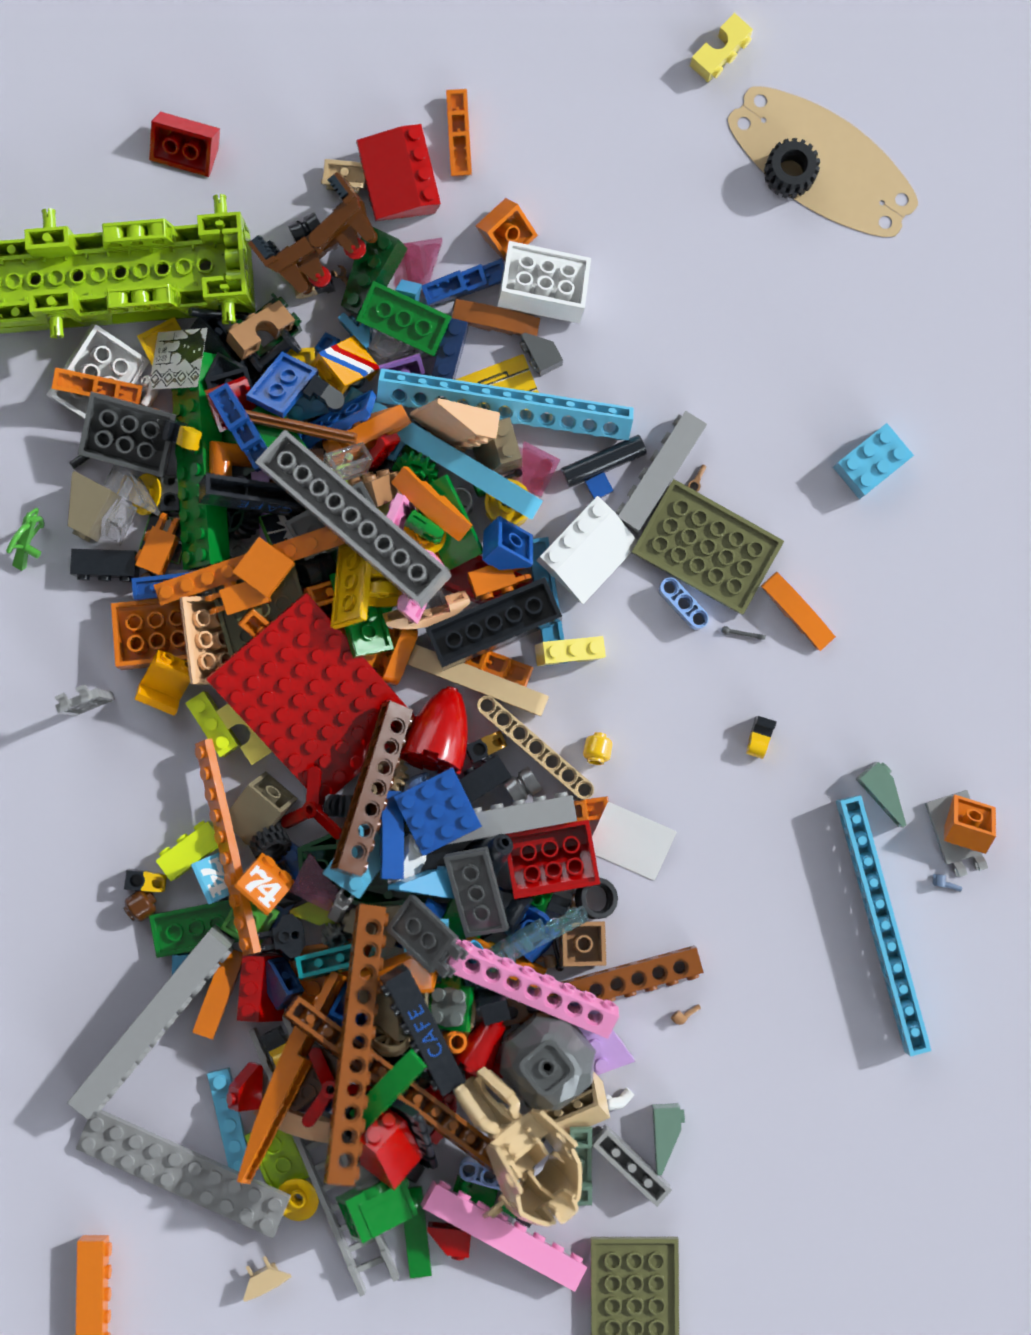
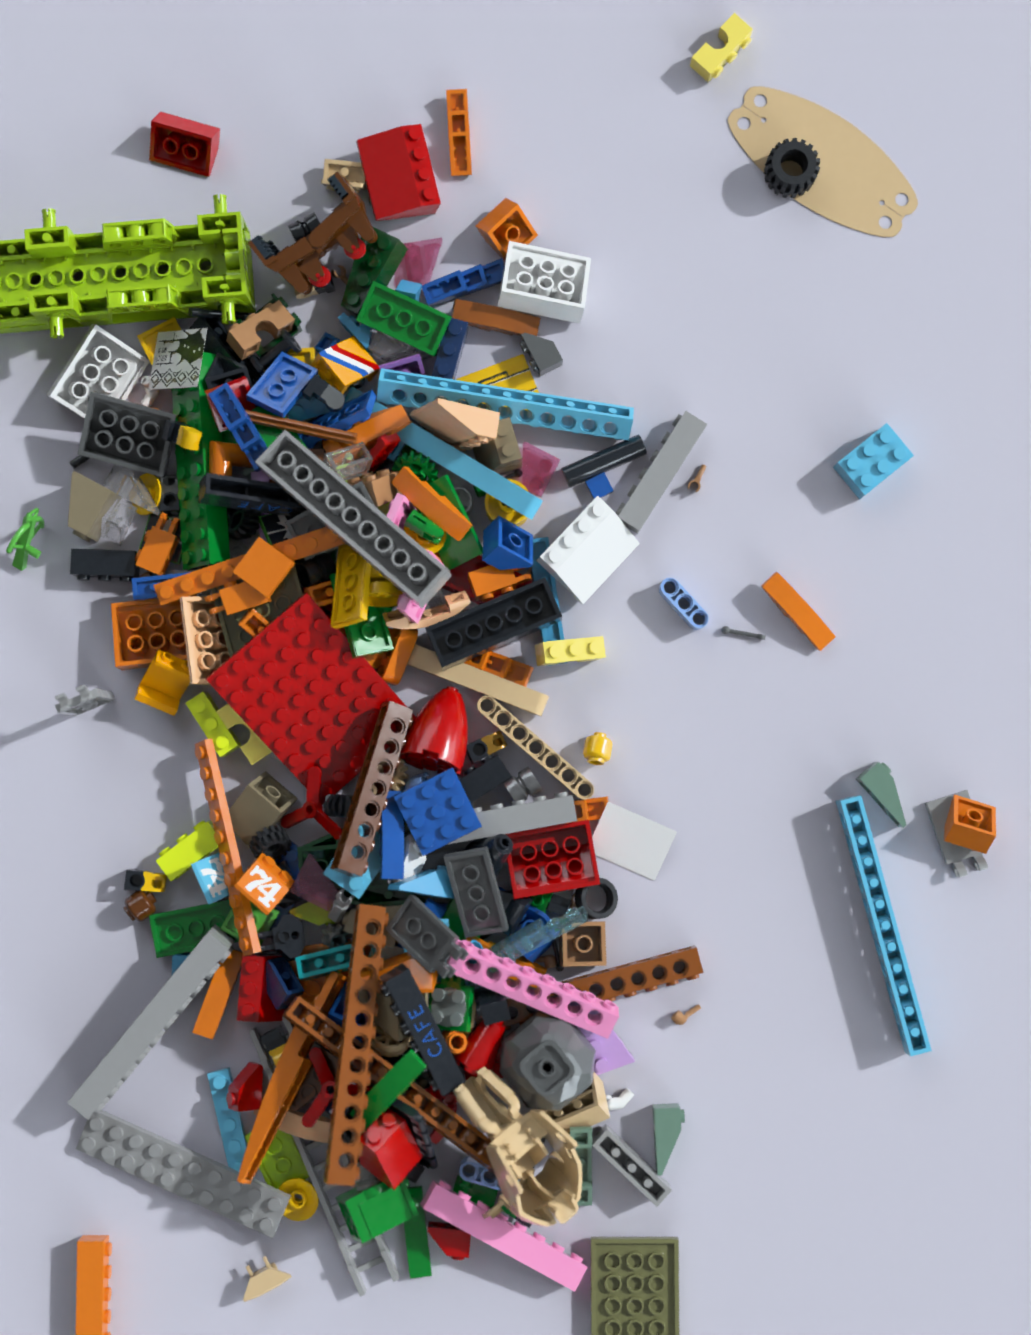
orange slope [52,367,143,404] -> none
olive plate [632,479,784,615] -> none
leg [746,716,777,759] -> none
sand blue hand [933,874,962,892] -> none

